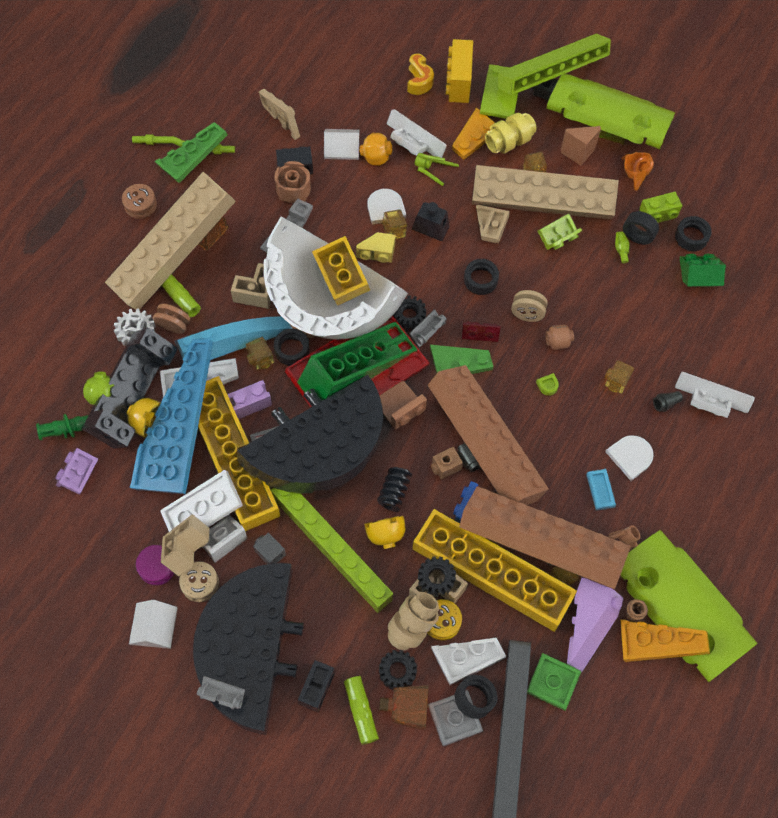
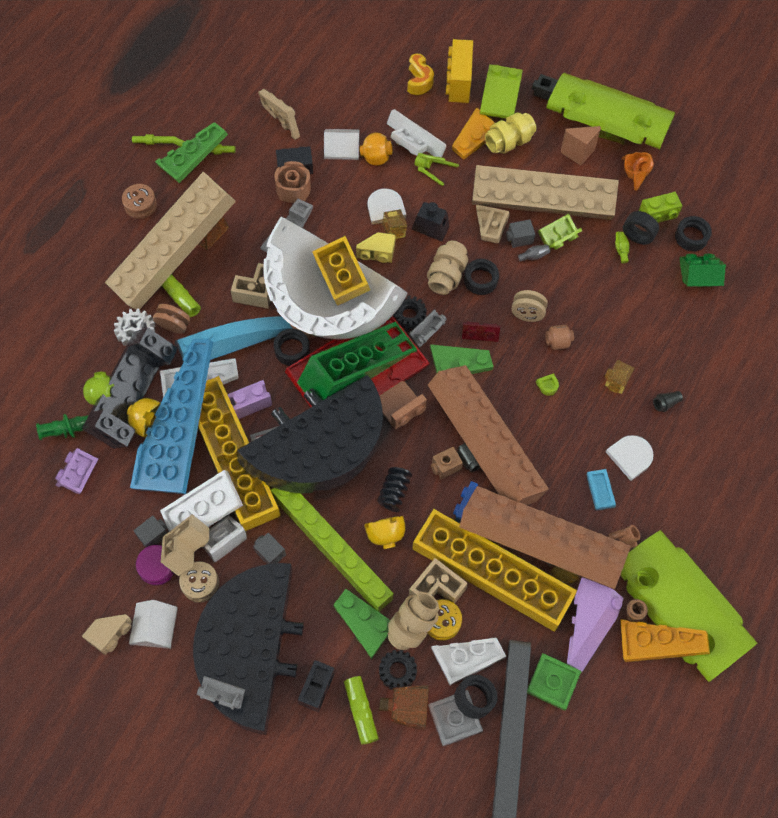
clear yellow brick [246,336,274,370] -> none
black tyre [418,556,456,597] -> none
lime brick [498,33,611,95] -> none
clear yellow brick [523,152,547,172] -> none
white bracket [675,372,755,418] -> none
none -> tan slope [82,614,132,655]
none -> dark grey brick [133,516,167,547]
none -> bright green wing [334,589,390,659]
none -> tan piece [427,241,468,295]
none -> dark grey brick [506,220,535,248]
none -> flat silver piece [518,244,550,262]

